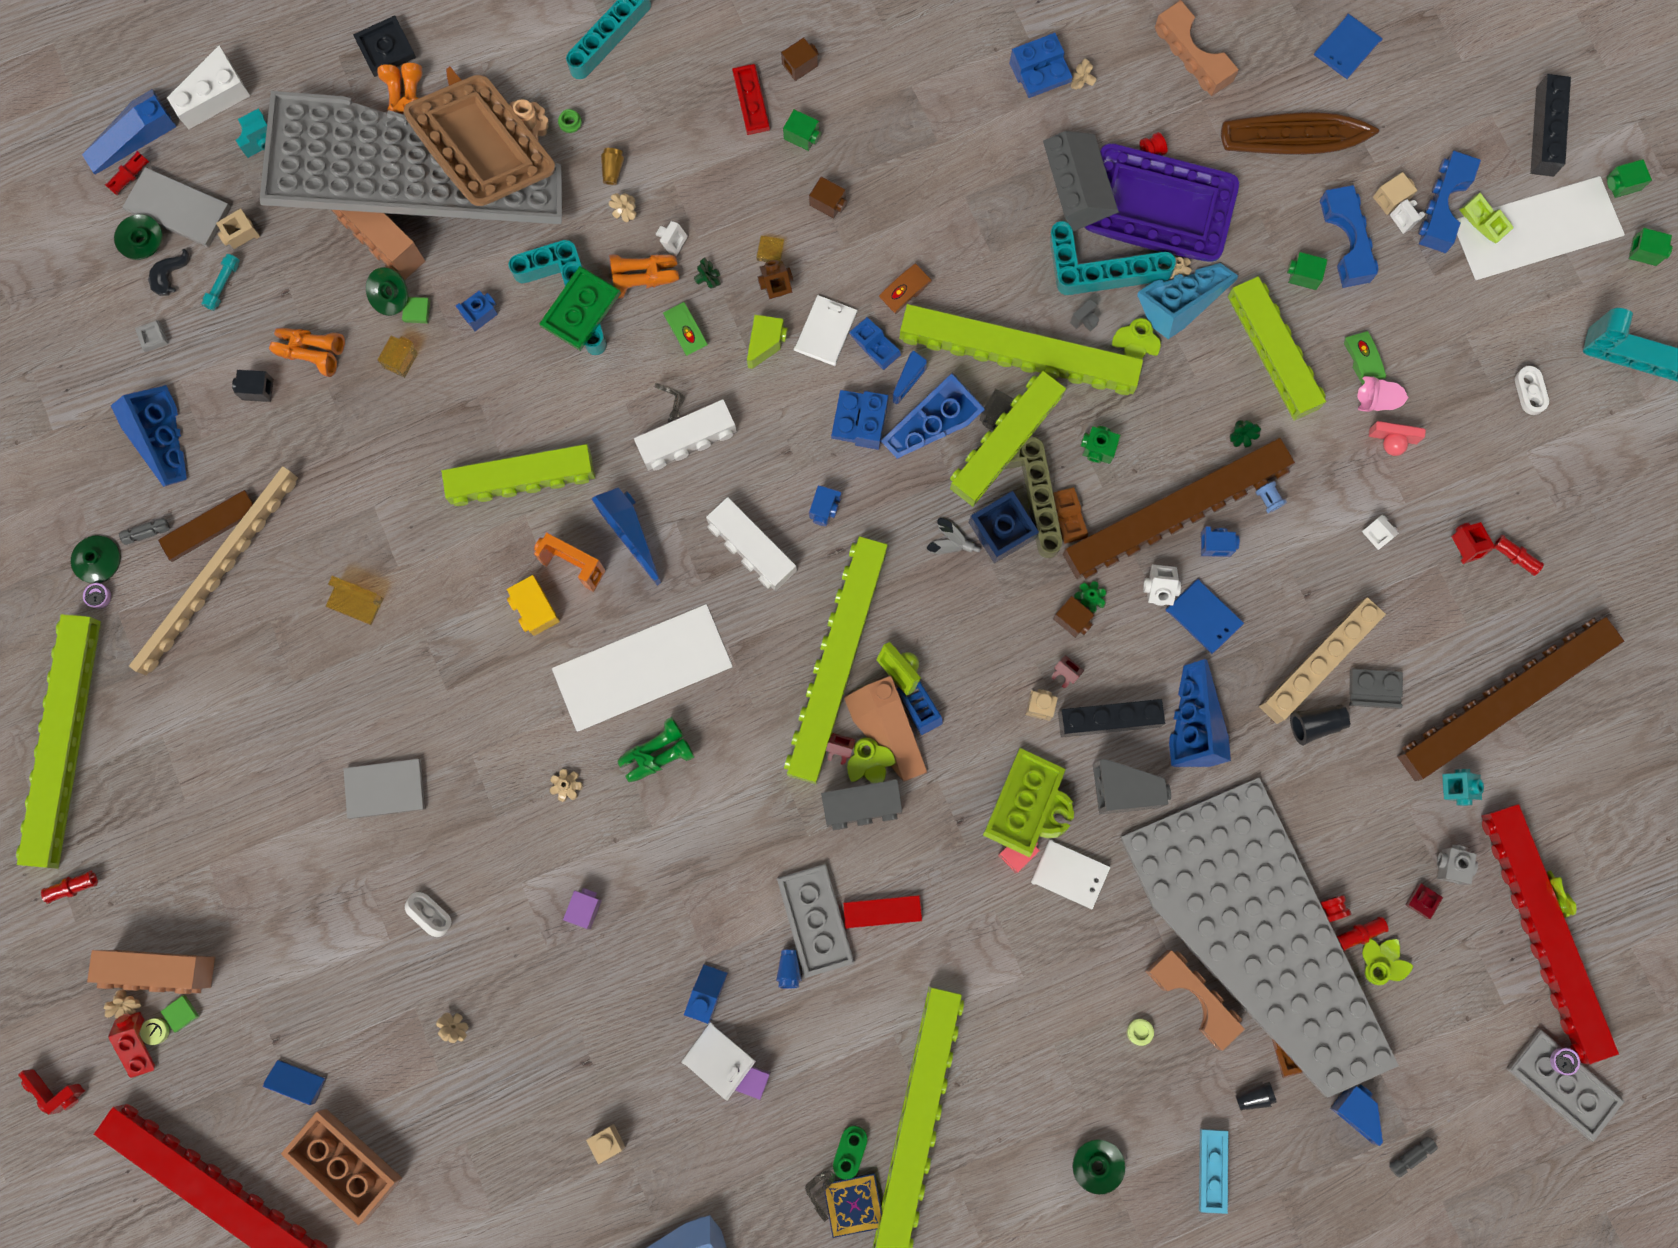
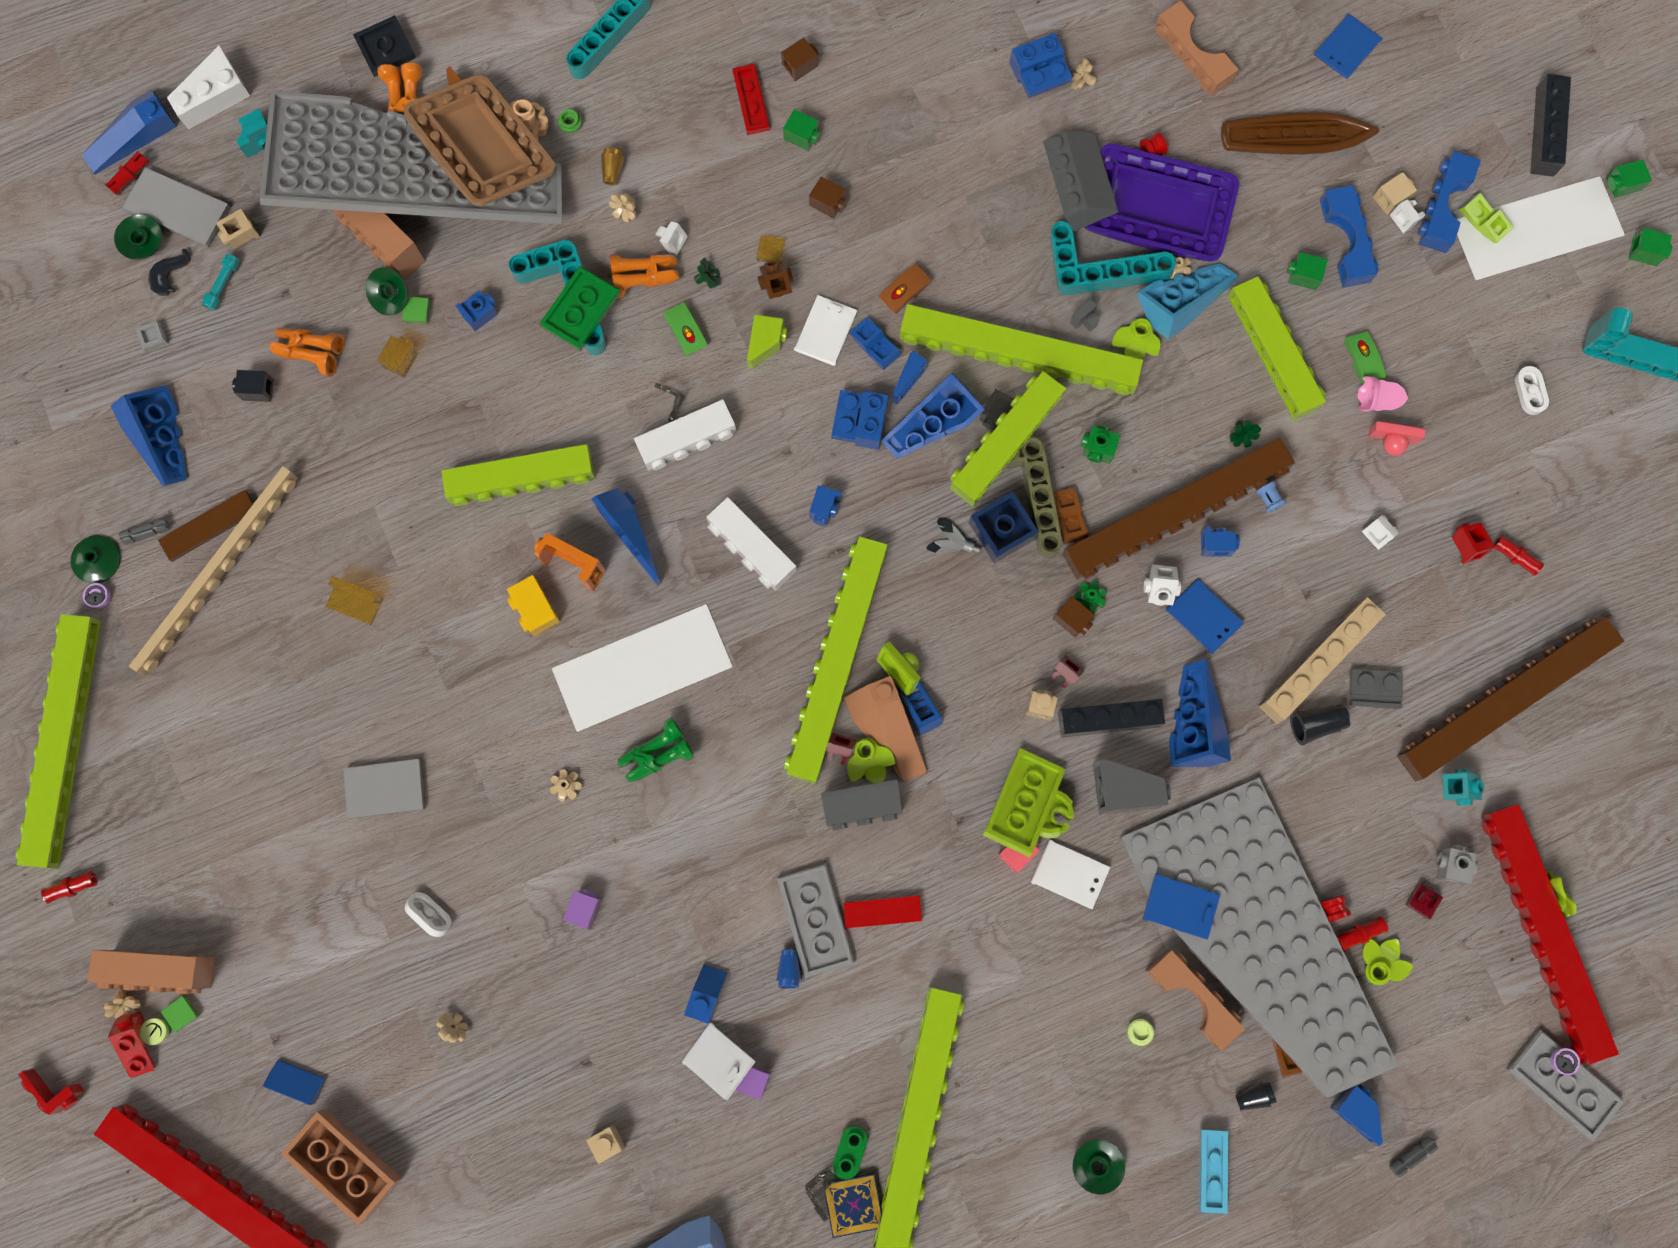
none -> blue container [1143,873,1220,940]

